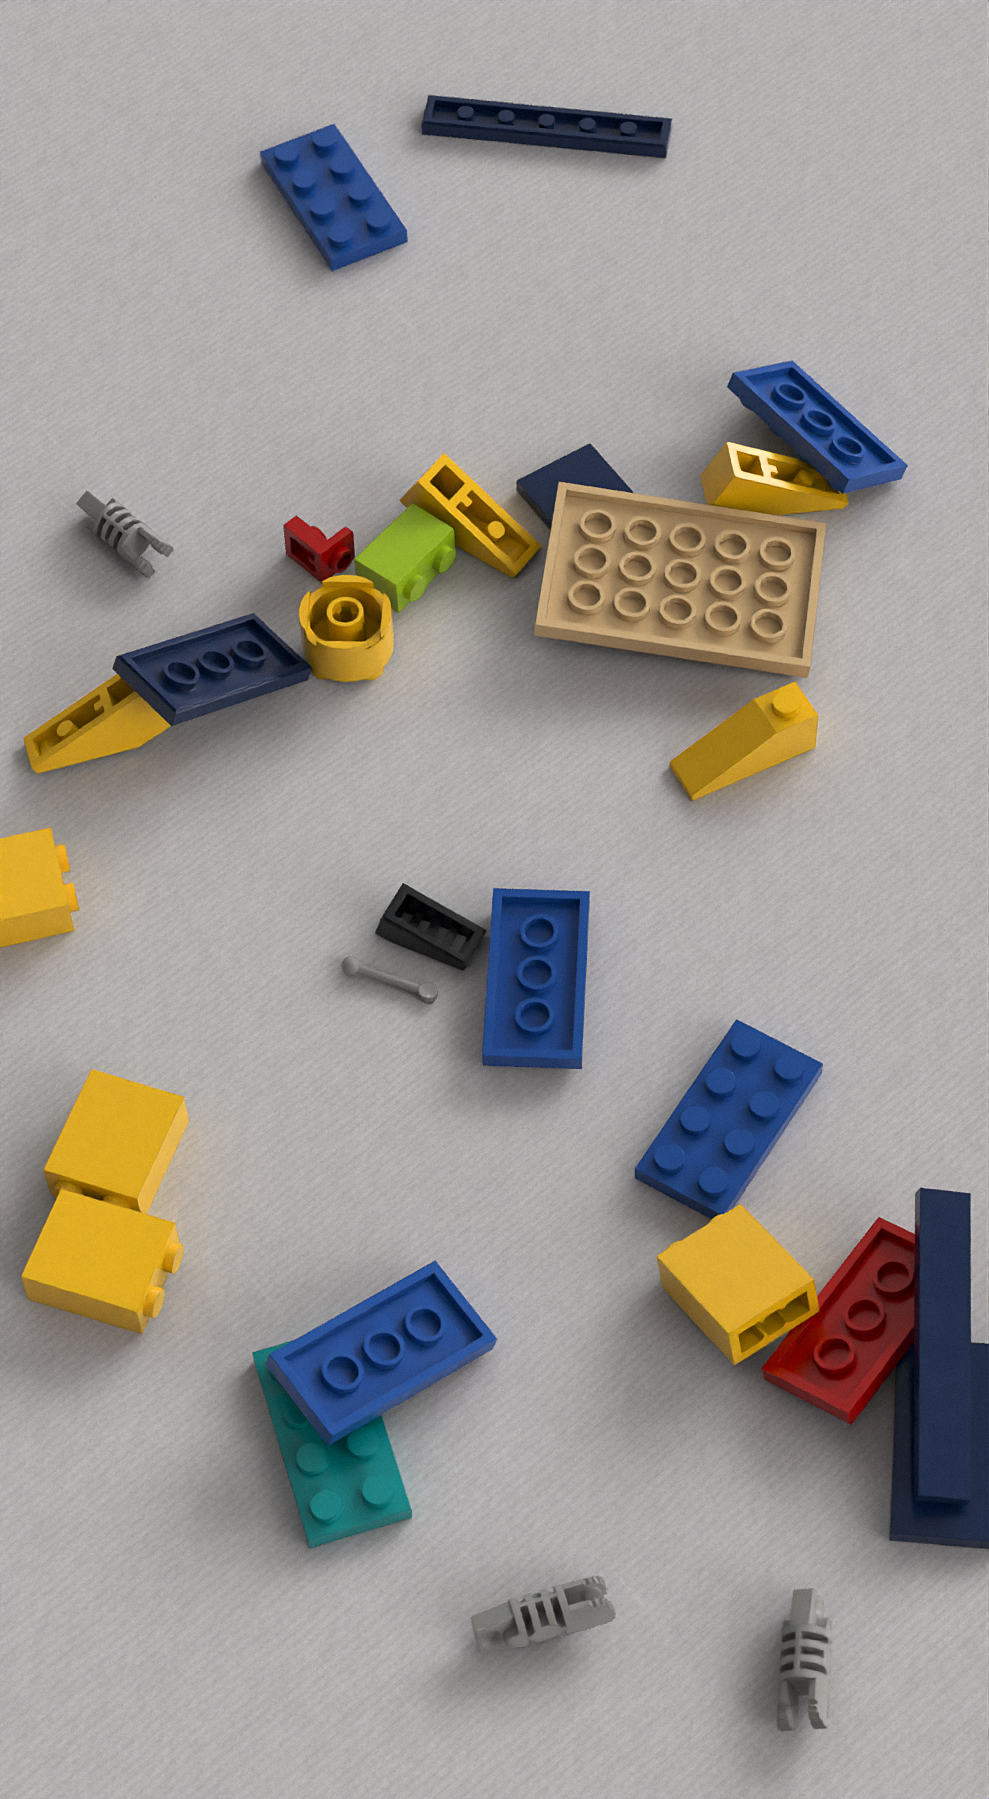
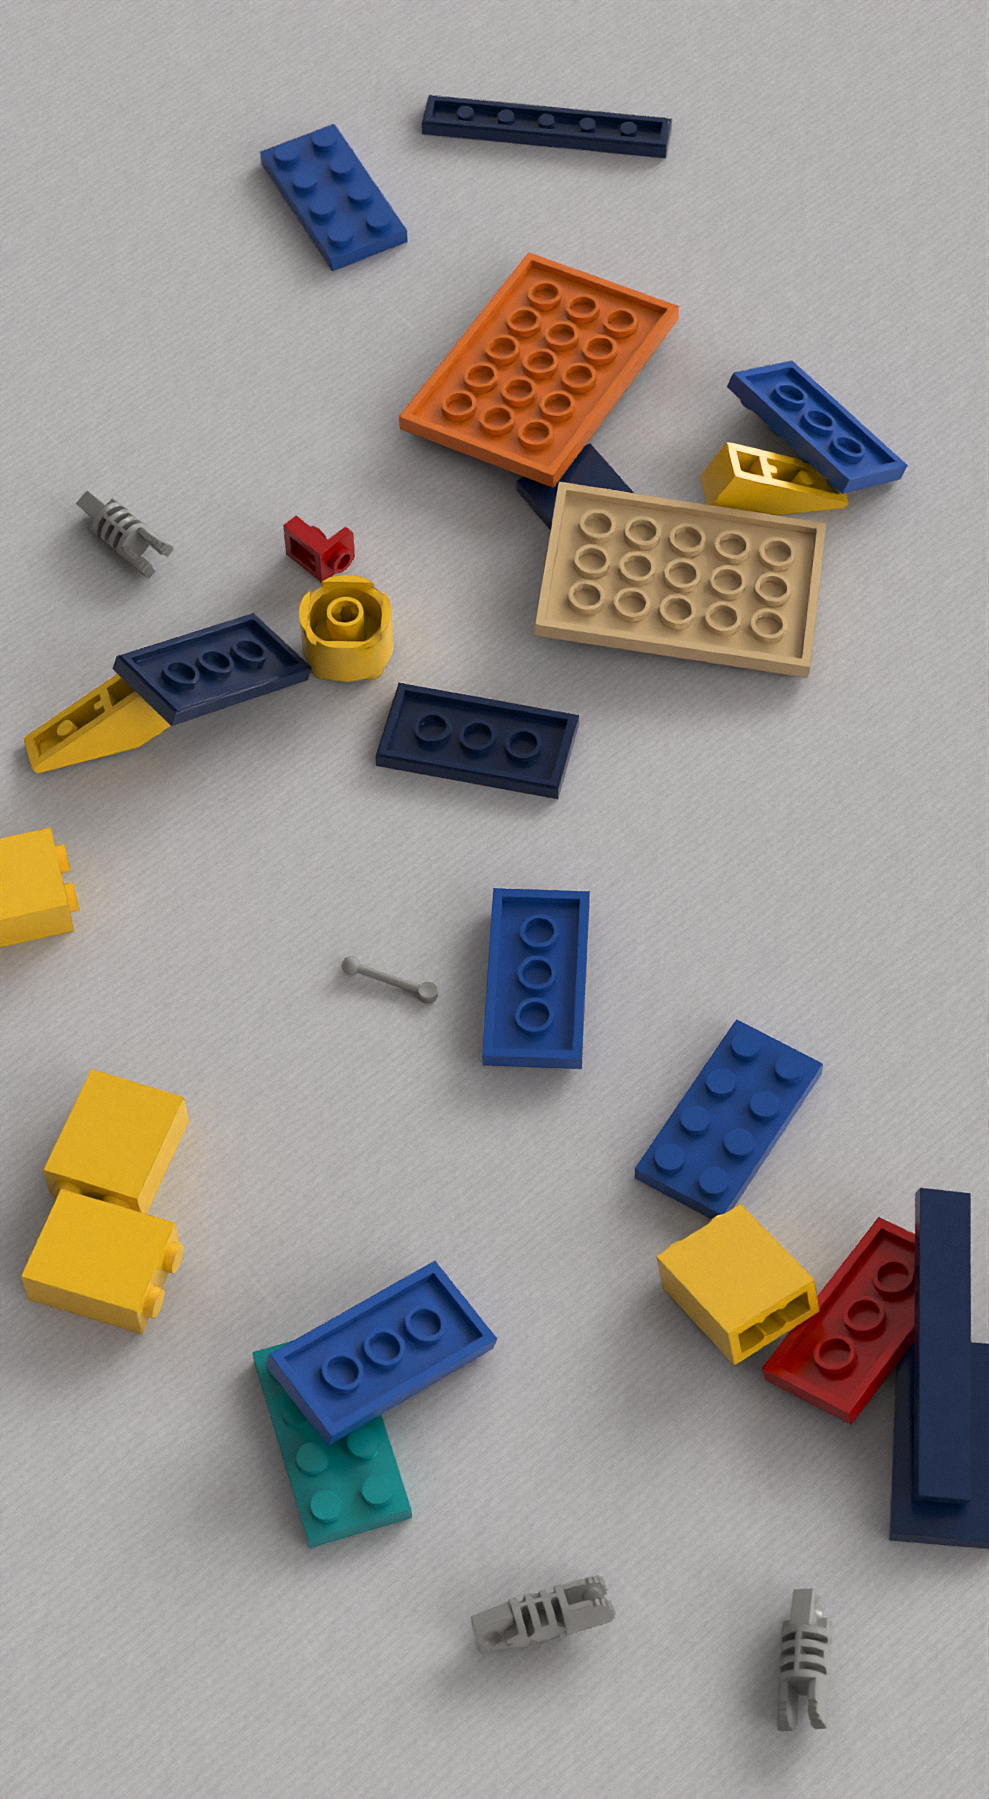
lime brick [354,503,456,613] -> none
black slope [375,883,487,971] -> none
yellow slope [399,453,542,578] -> none
yellow slope [669,681,818,801] -> none
none -> dark blue tile [375,683,579,799]
none -> orange plate [399,252,679,488]

